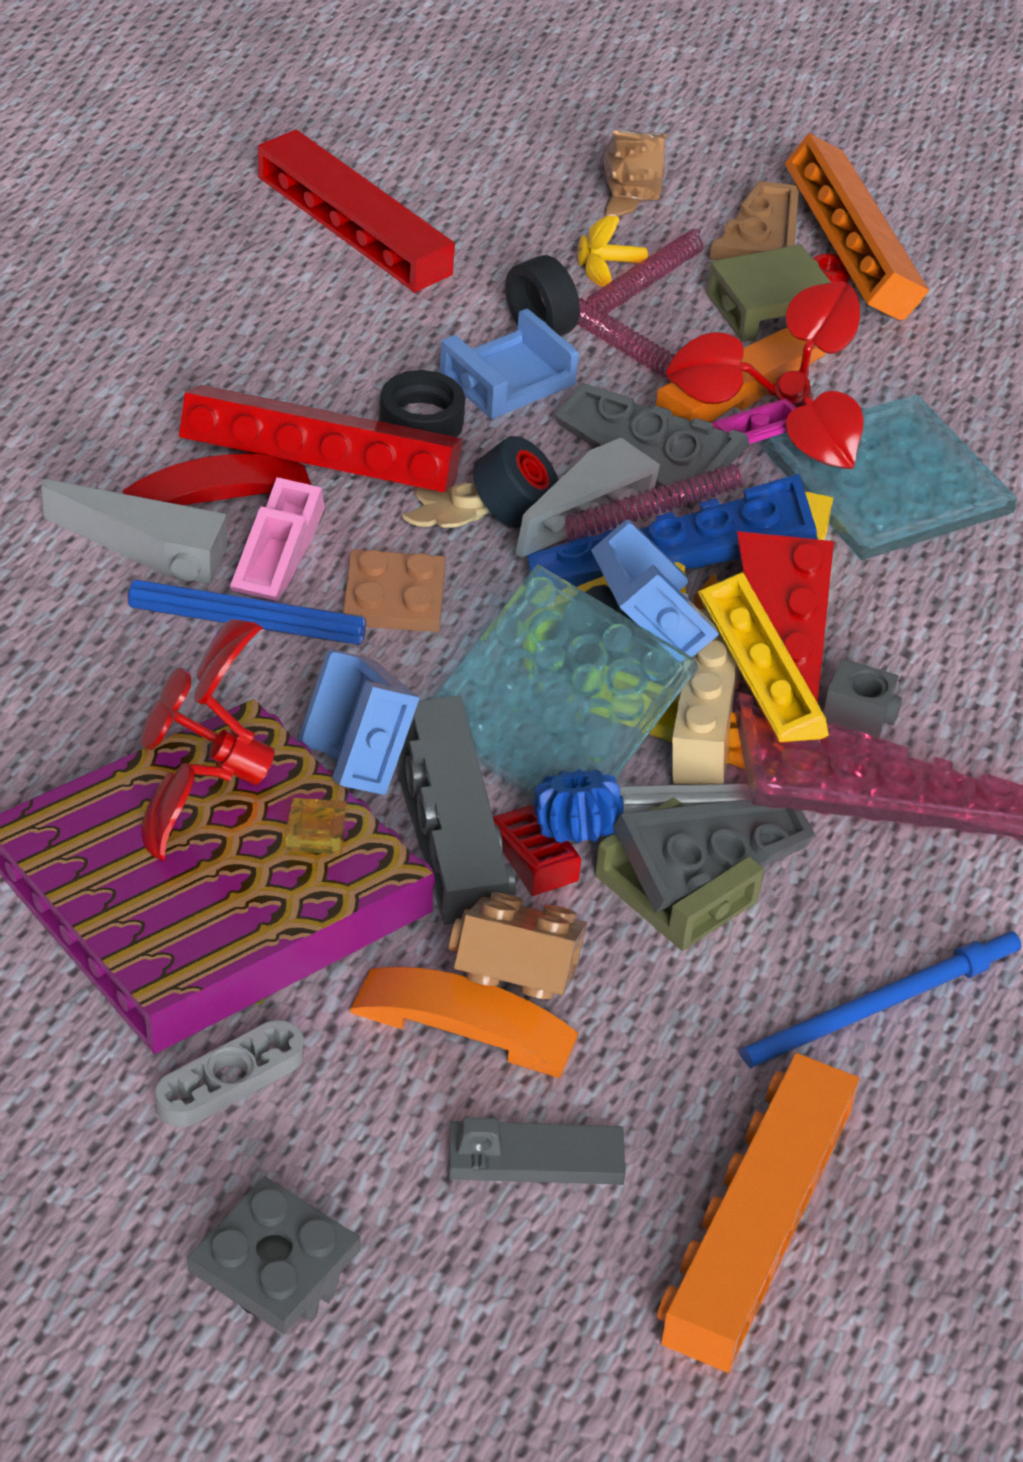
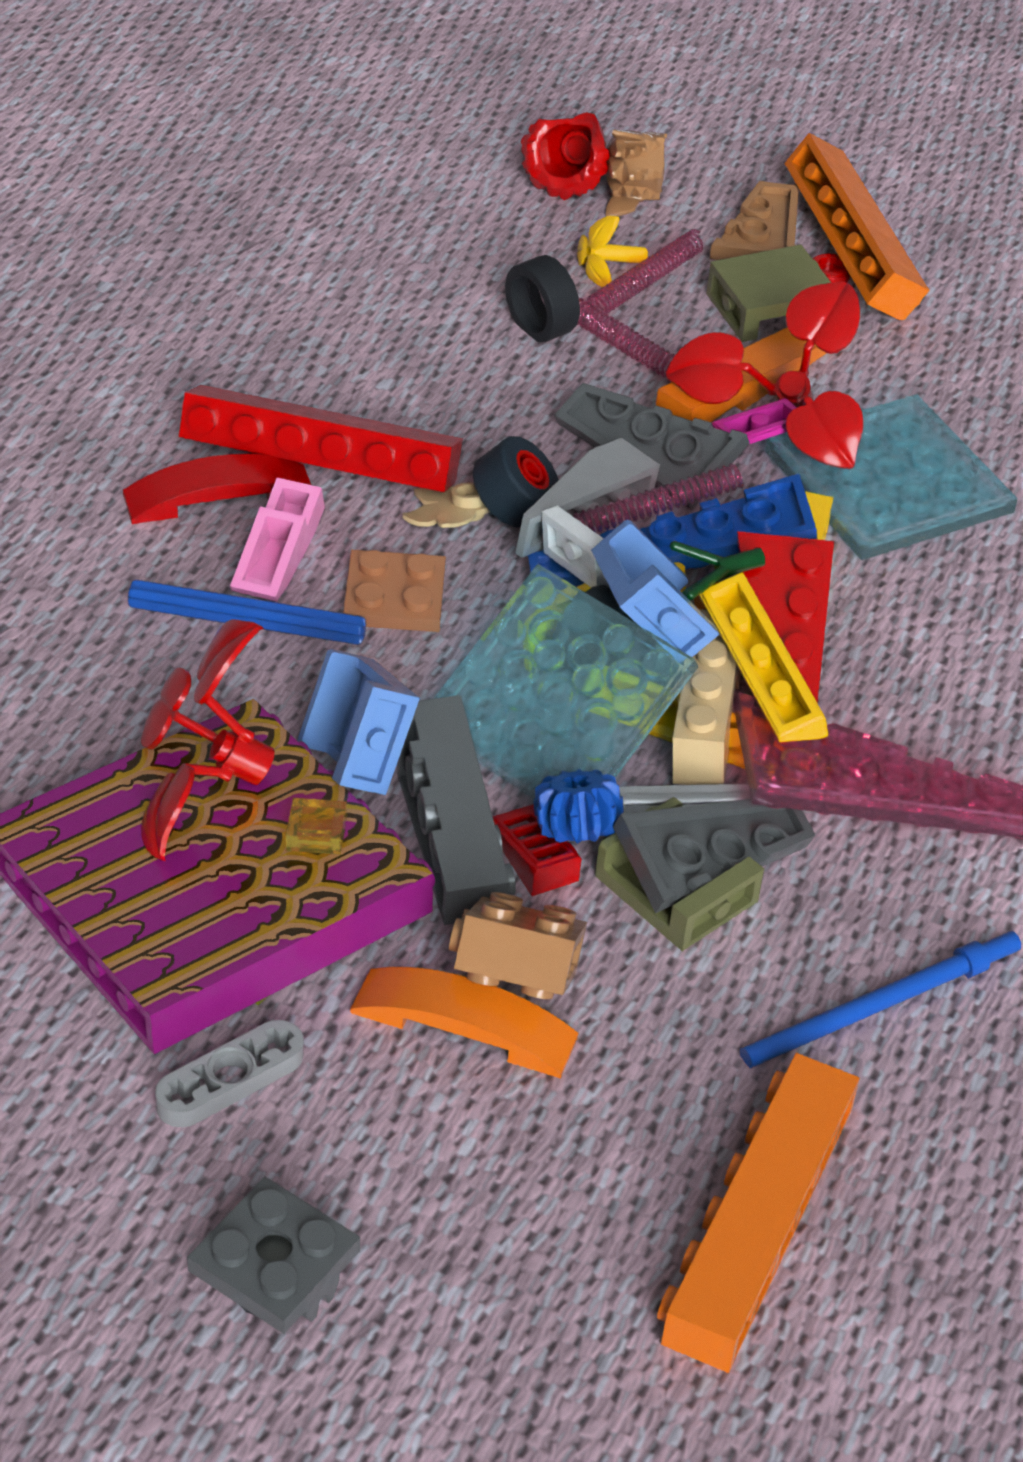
light grey slope [41,479,227,584] -> none
red brick [258,129,455,293] -> none
black tyre [379,370,466,437] -> none
medium blue panel [439,308,579,419] -> none
dark grey hinge [449,1116,625,1185] -> none
dark grey brick [823,658,903,740] -> none
none -> red hair [521,112,610,200]
none -> white plate [541,505,609,588]
none -> dark green plant [670,541,765,600]

